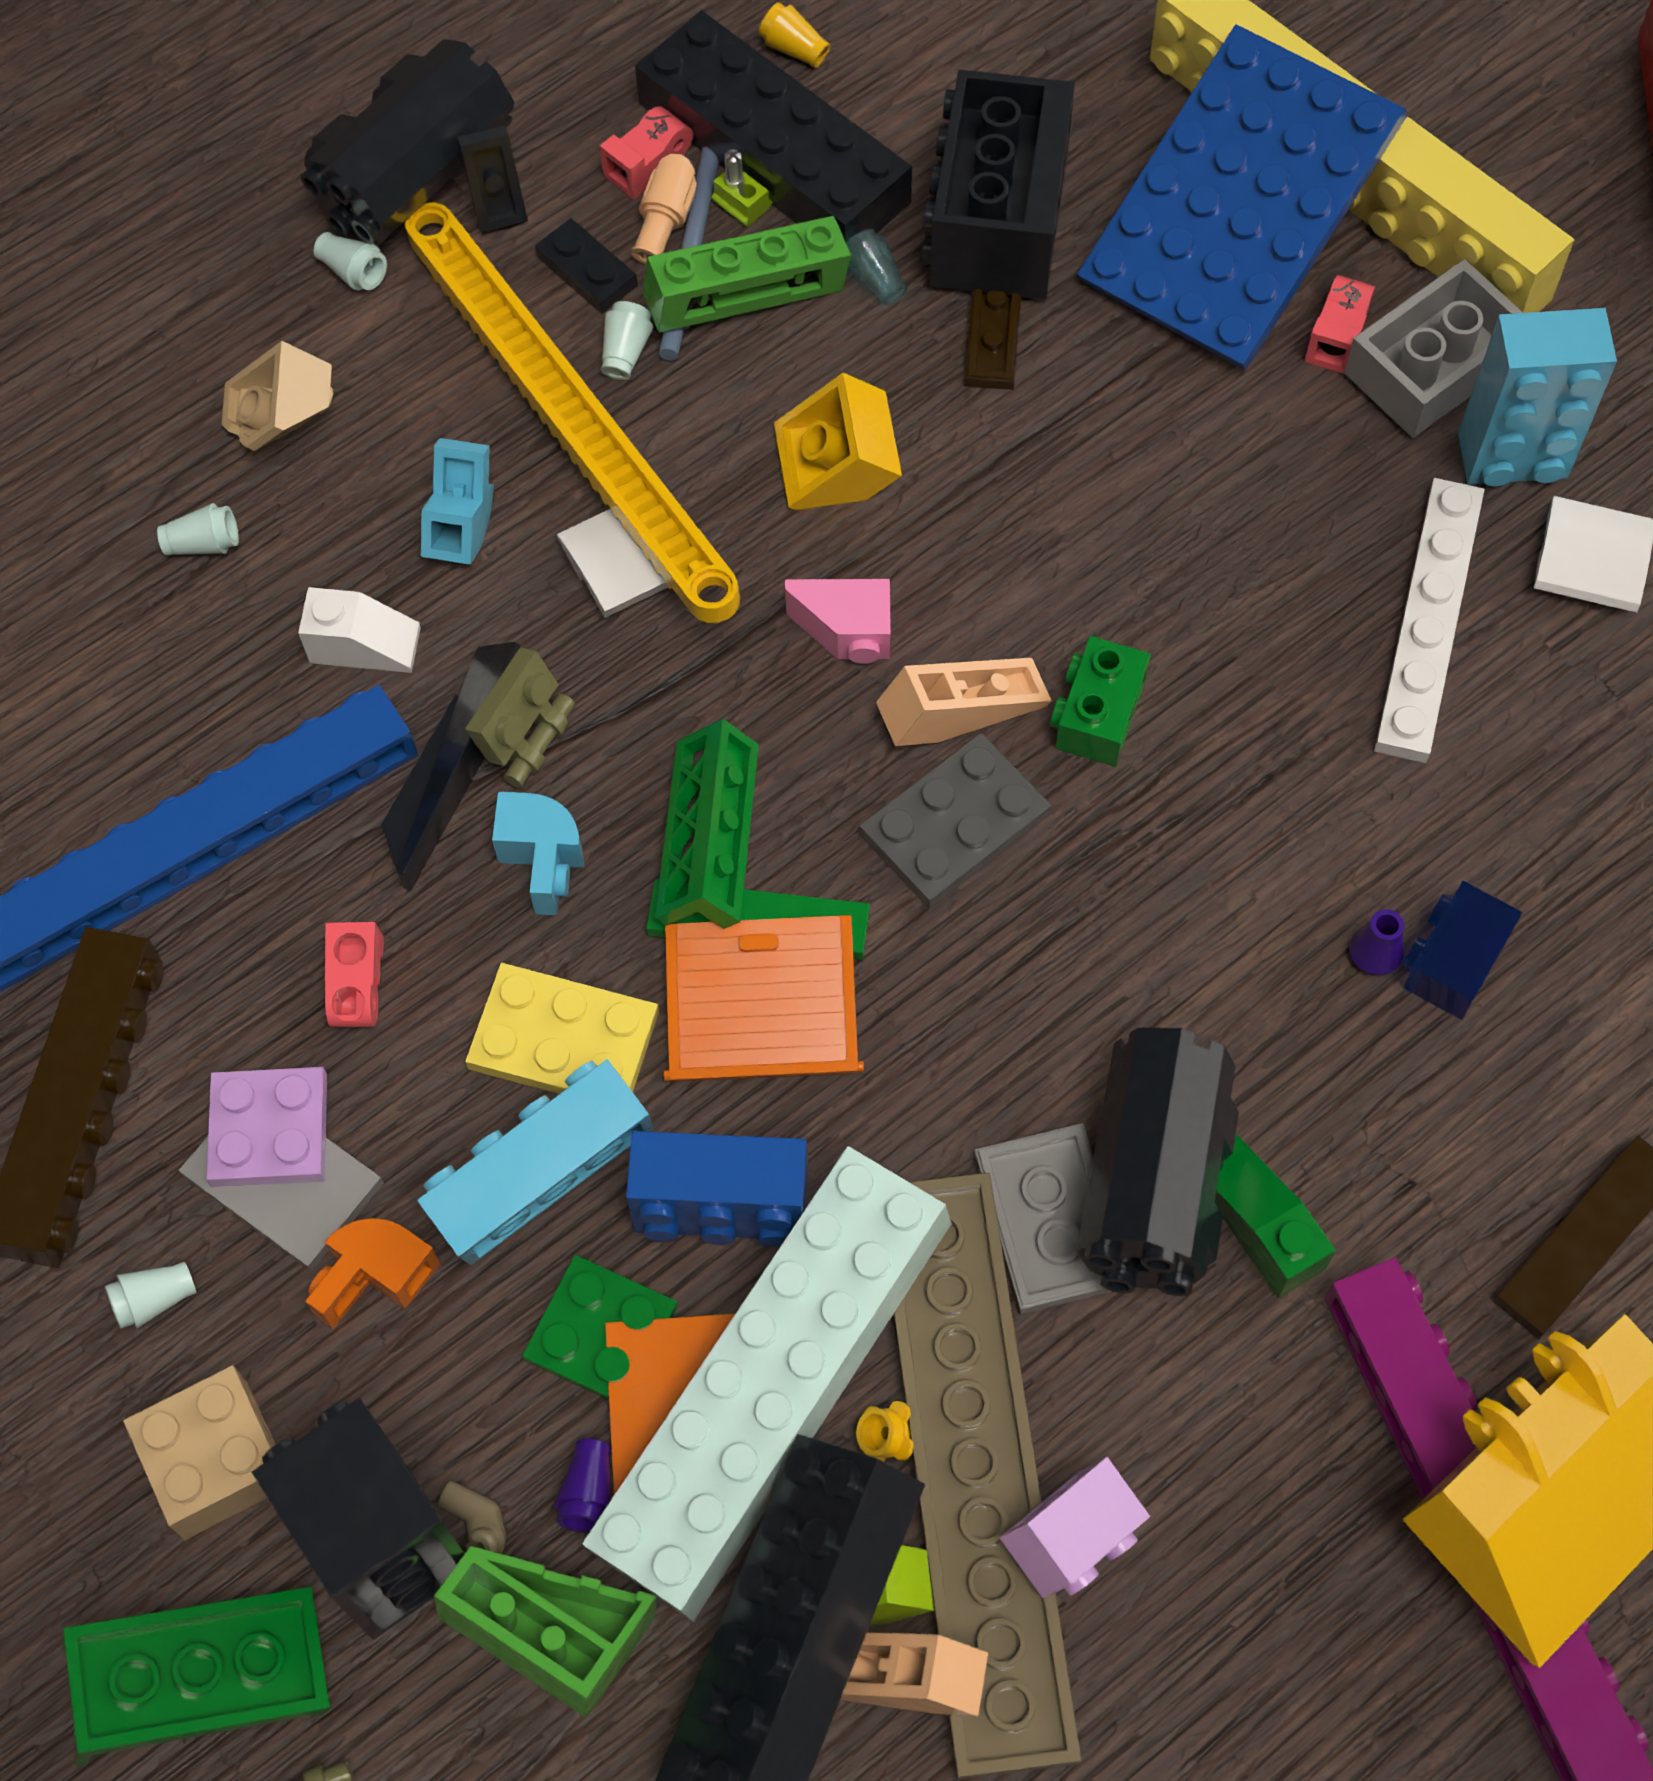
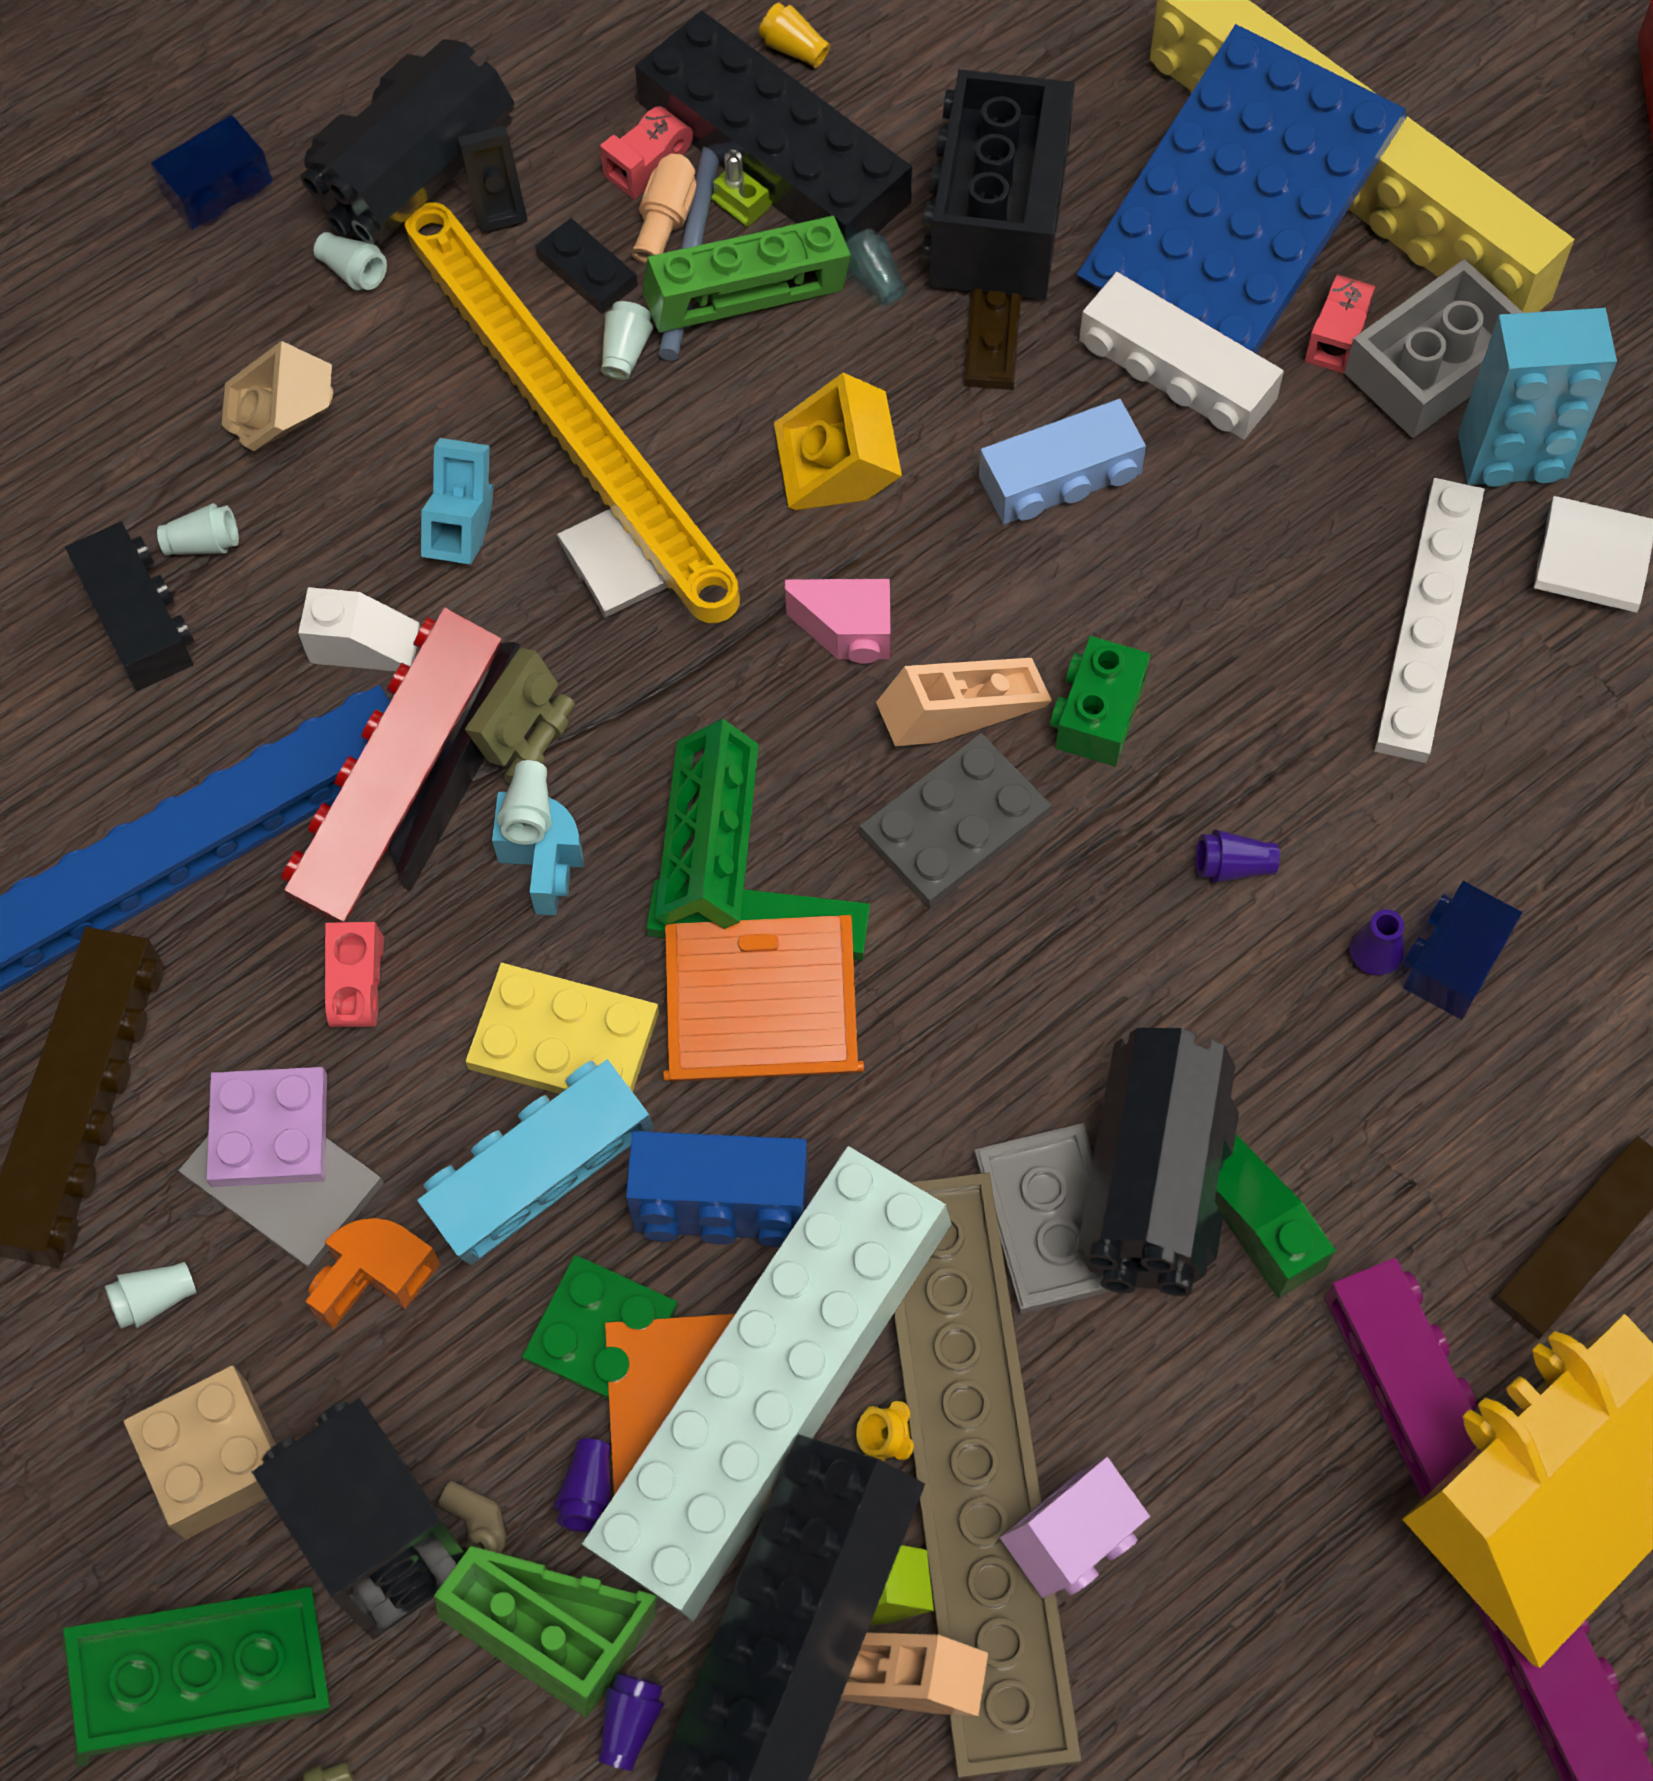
none -> black brick [65,521,195,691]
none -> clear blue brick [151,115,273,230]
none -> brick [280,607,501,923]
none -> light aqua cone [497,760,552,845]
none -> dark purple cone [598,1673,665,1771]
none -> light blue brick [979,399,1146,524]
none -> white brick [1079,272,1284,440]
none -> dark purple cone [1195,829,1280,883]

